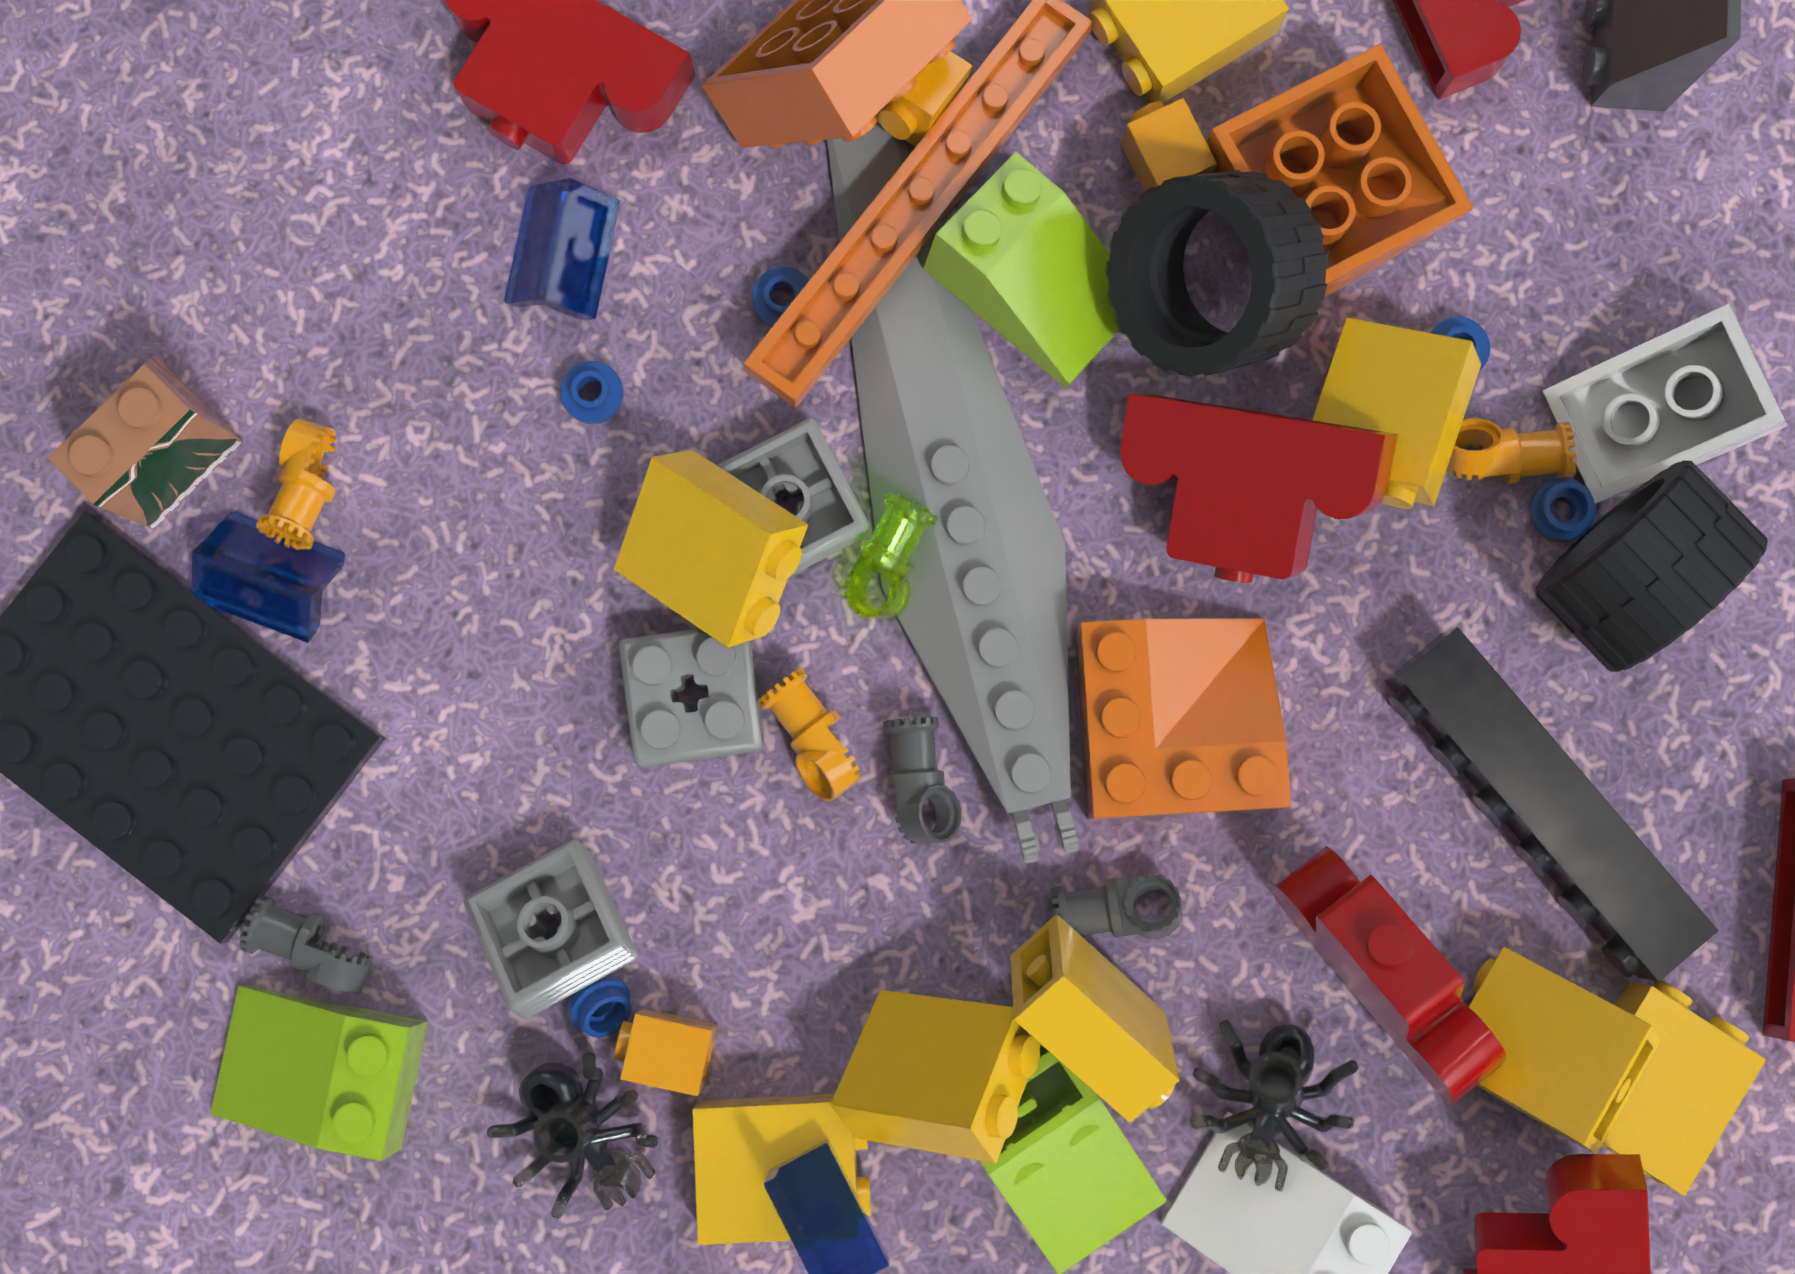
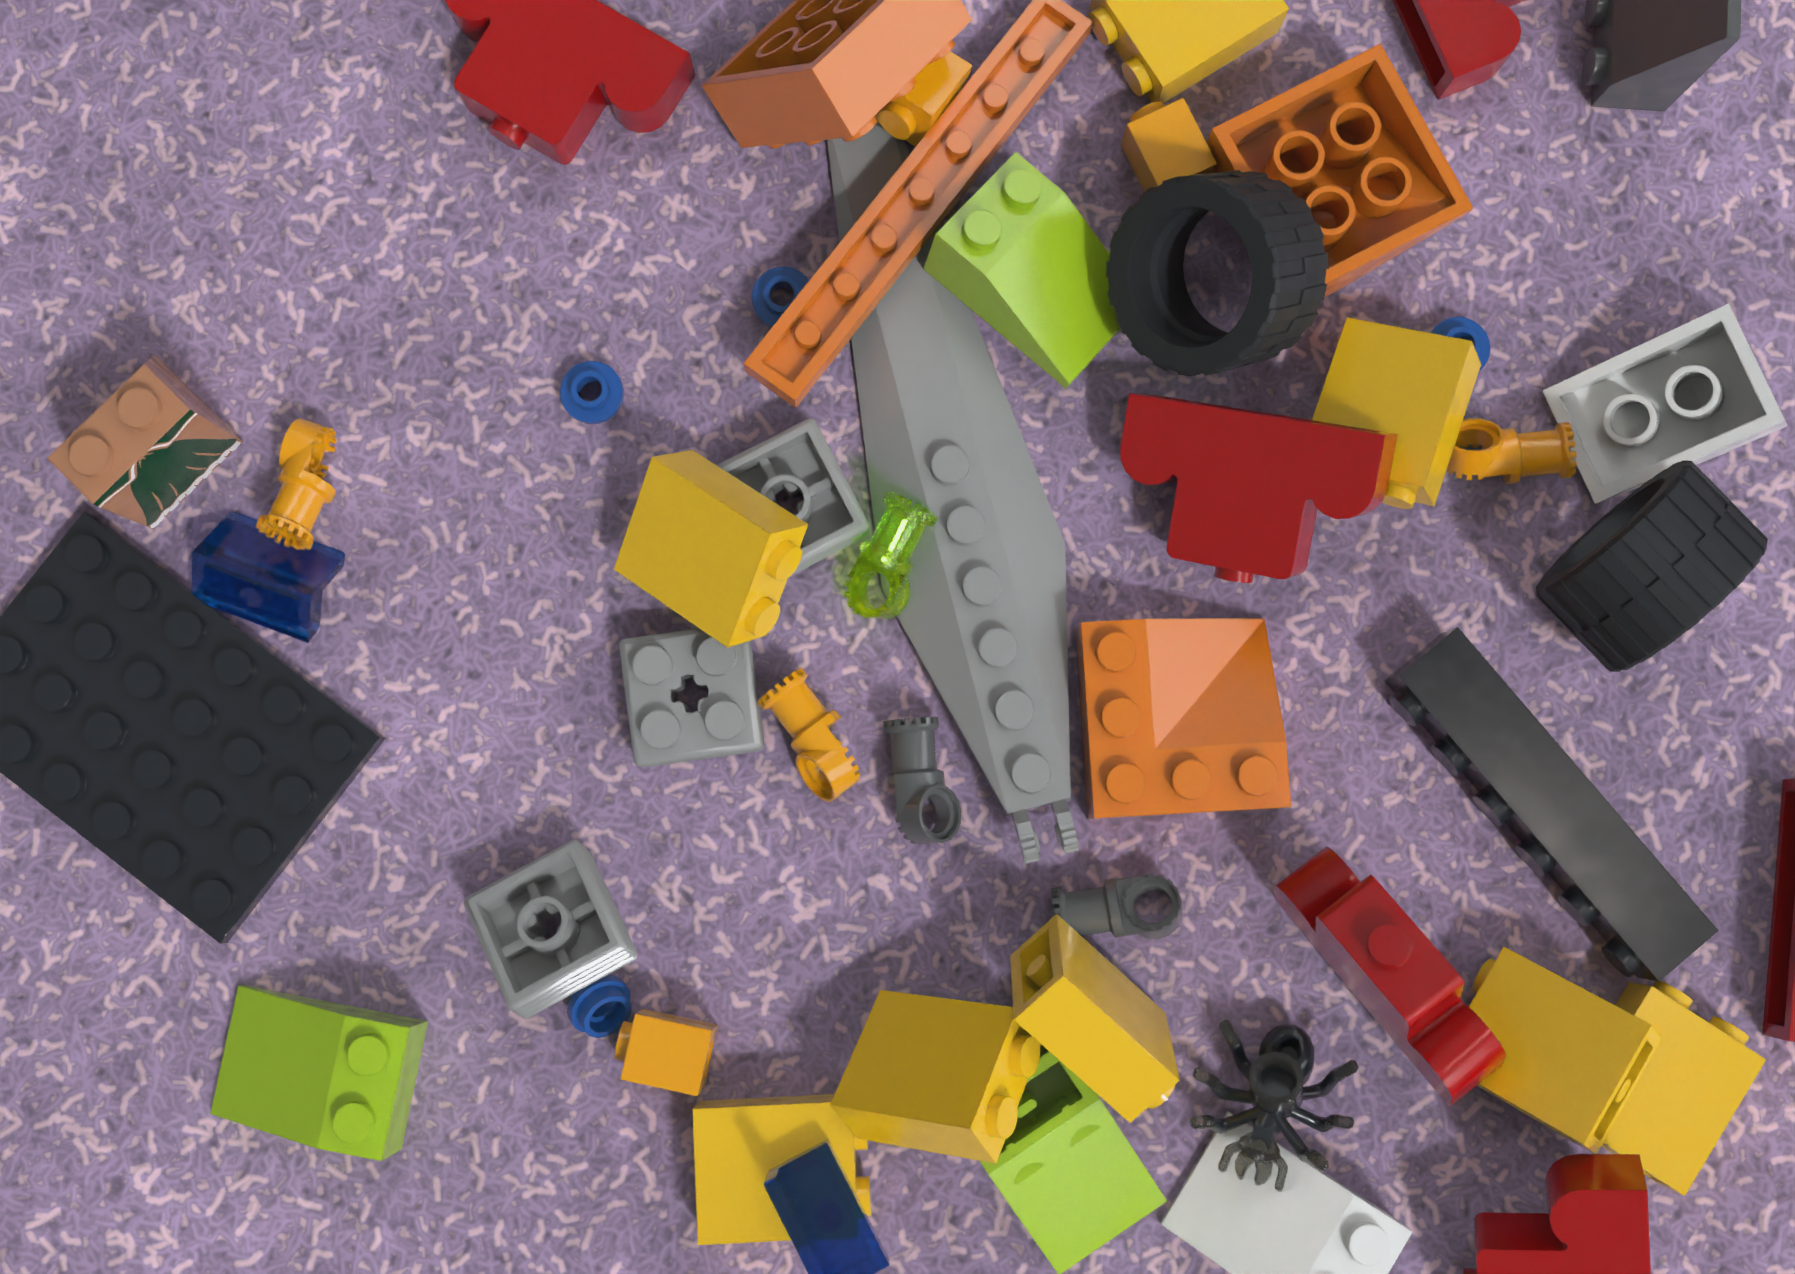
dark grey connector [239,895,373,993] -> none
animal [487,1052,658,1219] -> none
clear blue panel [504,178,621,320] -> none
blue plate [1529,478,1596,541] -> none

